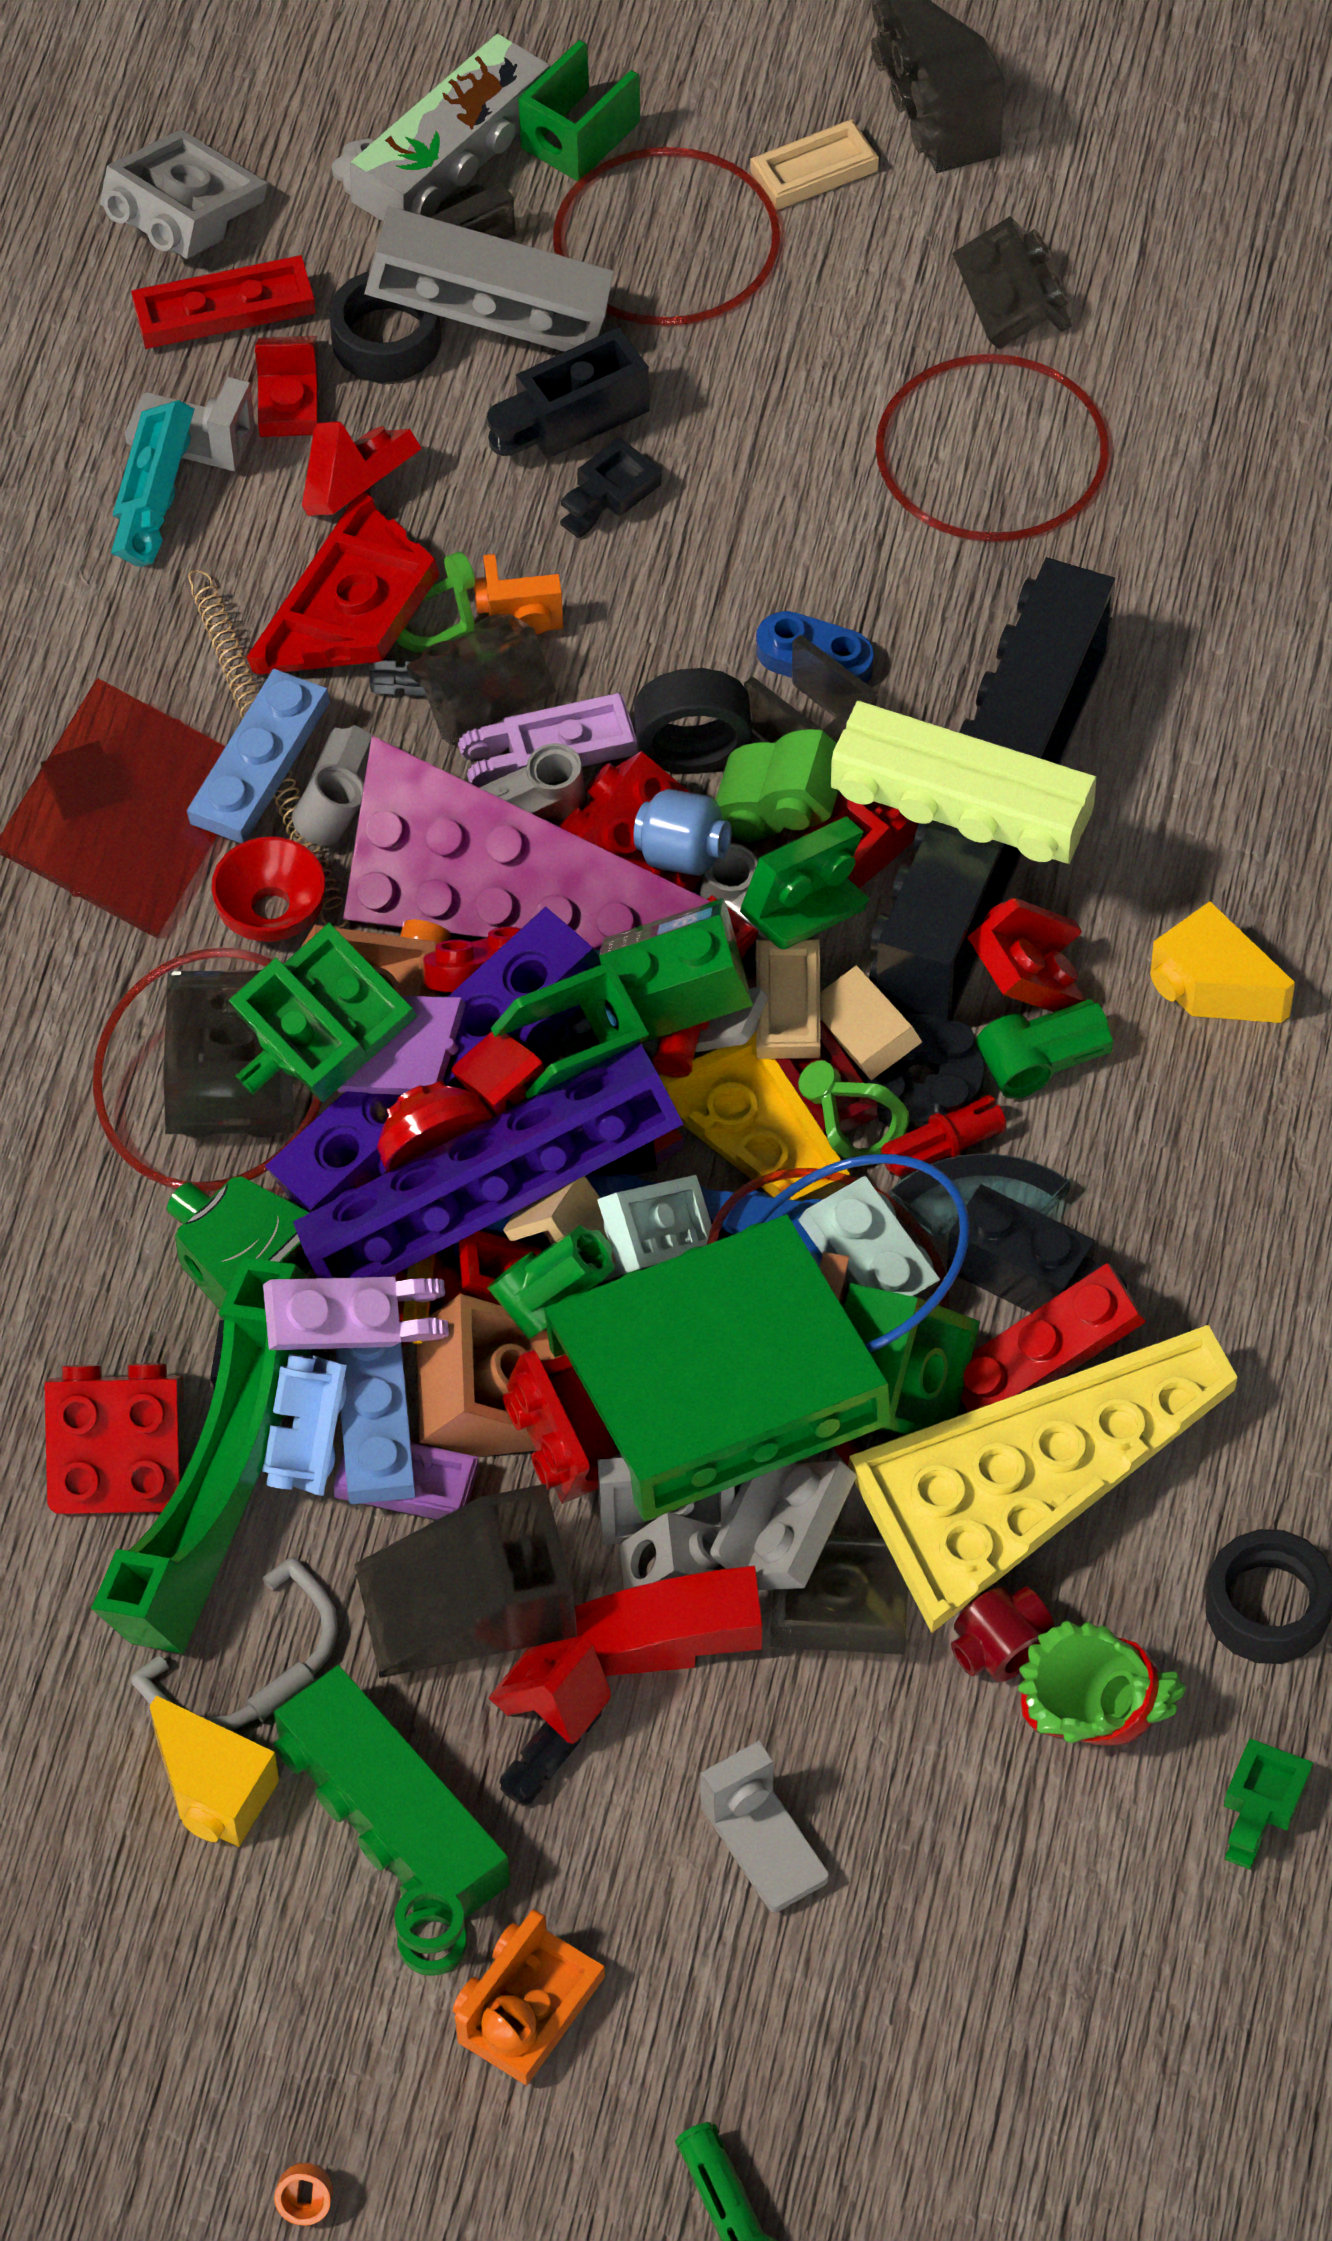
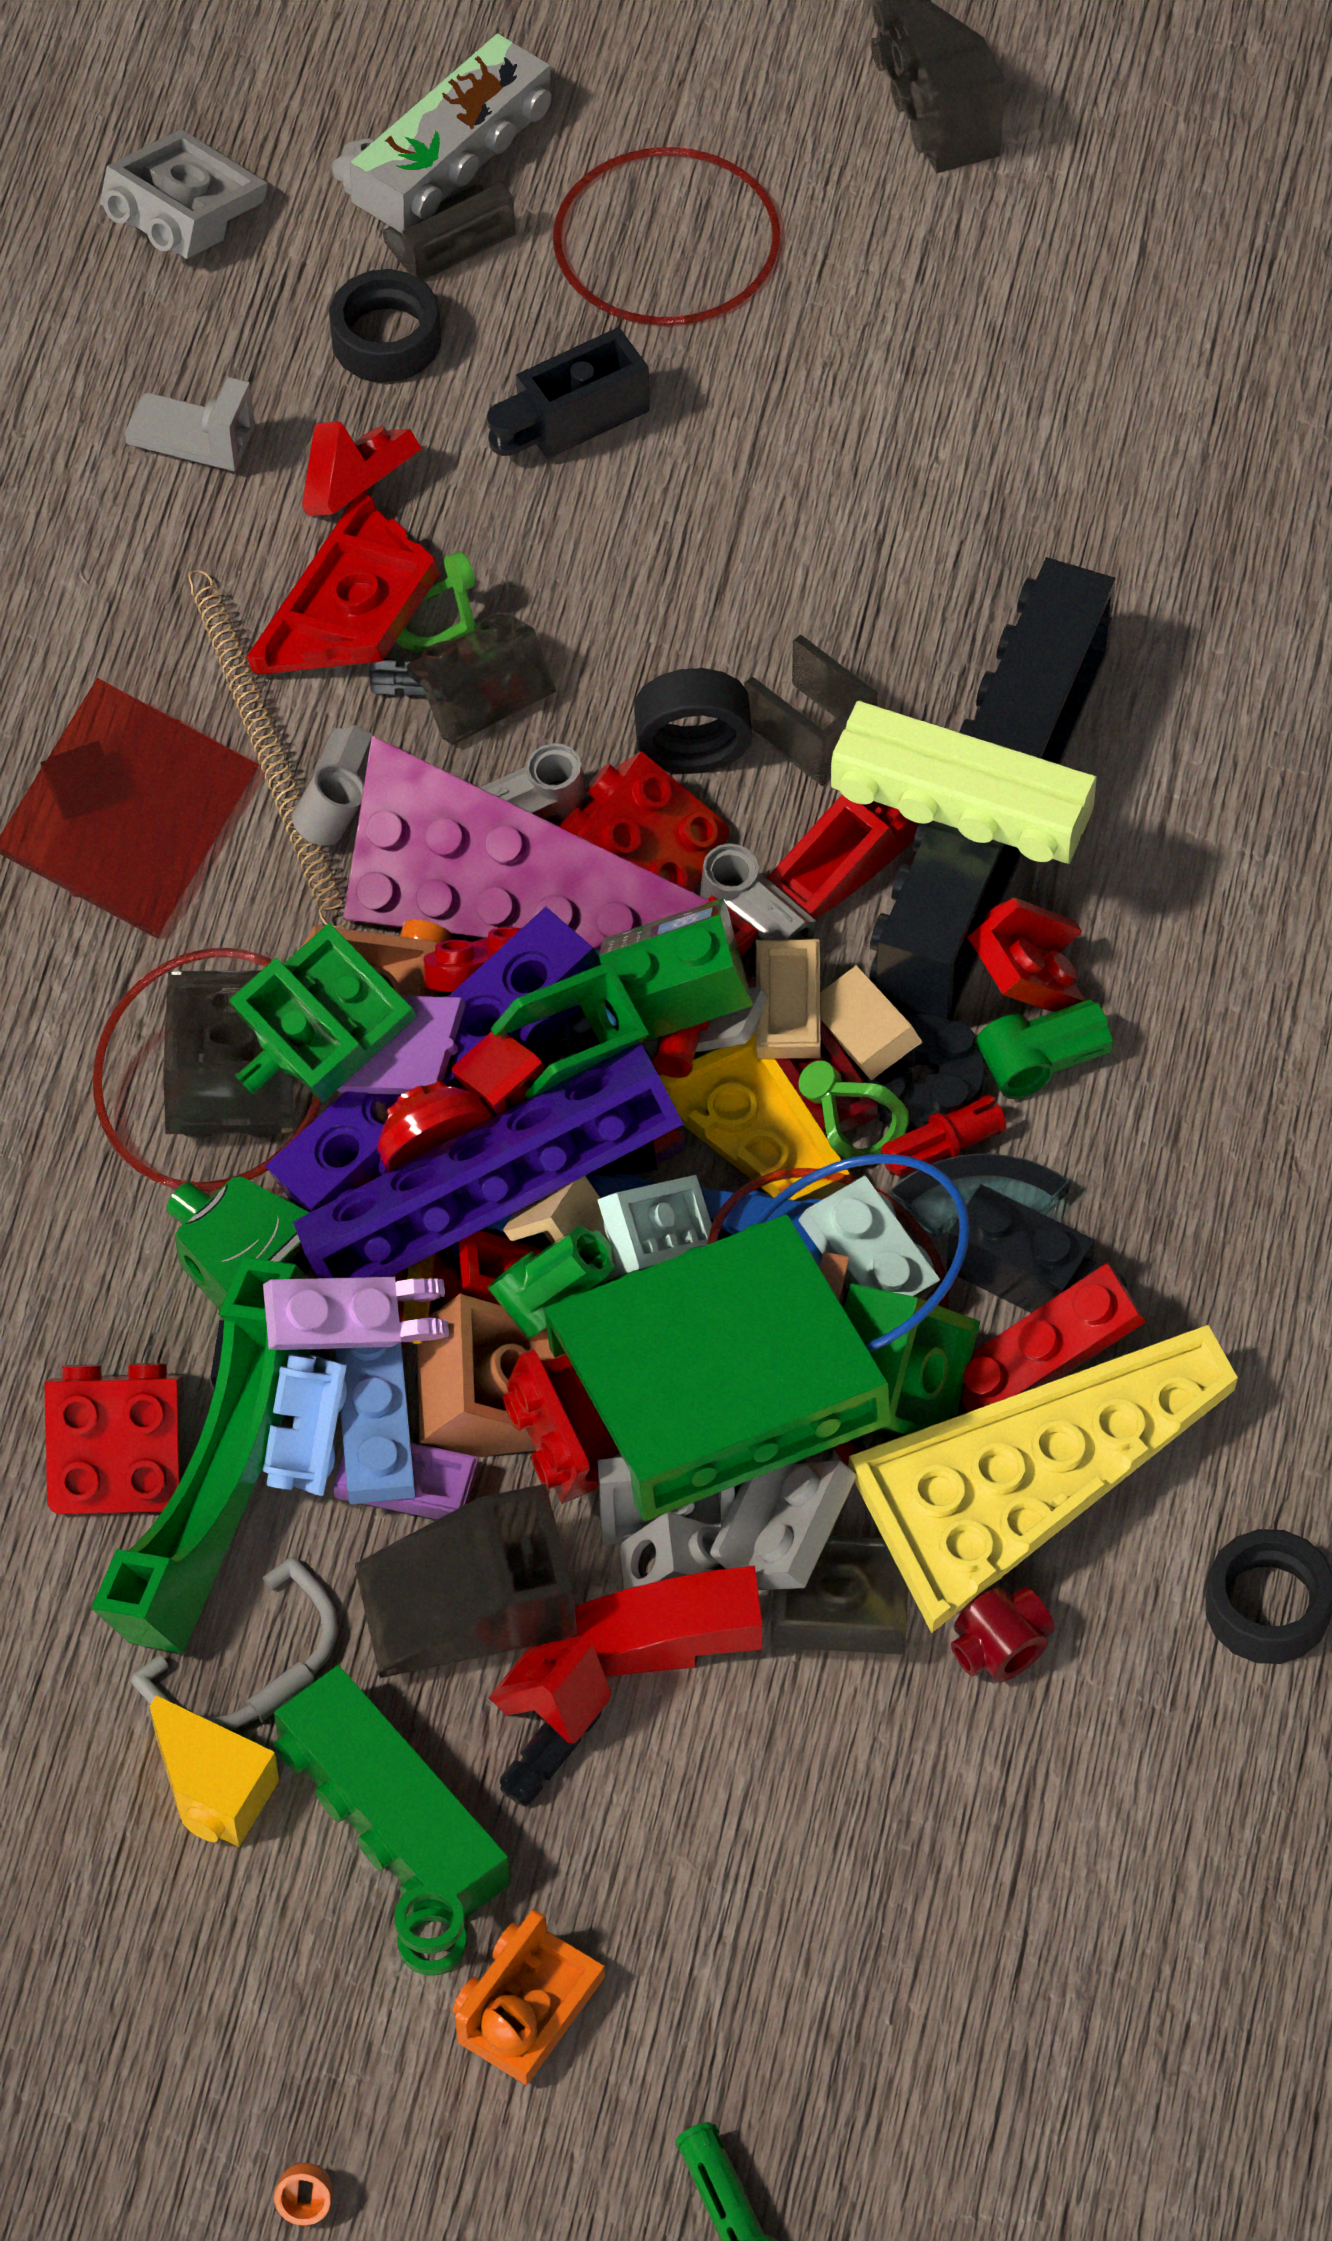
teal hinge [111,400,195,567] -> none
red plate [131,255,316,349] -> none
medium blue plate [187,669,330,843] -> none
red piece [211,837,326,942] -> none
red slope [255,335,318,437] -> none
light grey brick [364,206,614,352] -> none
lavender hinge [458,693,638,788] -> none
orange bracket [474,554,563,637] -> none
green piece [518,40,641,182] -> none
black plate [560,437,662,538] -> none
medium blue head [634,789,731,876] -> none
light grey bracket [700,1740,828,1913] -> none
bright green brick [716,729,839,842] -> none
green bracket [739,816,869,950] -> none
tan tile [750,119,879,211] -> none
blue plate [756,611,874,693] -> none
clear red piece [875,354,1109,541] -> none
clear smoke bracket [952,216,1072,350] -> none
bright green hair [1018,1621,1186,1746] -> none
yellow slope [1150,901,1295,1023] -> none
green plate [1223,1738,1314,1870] -> none

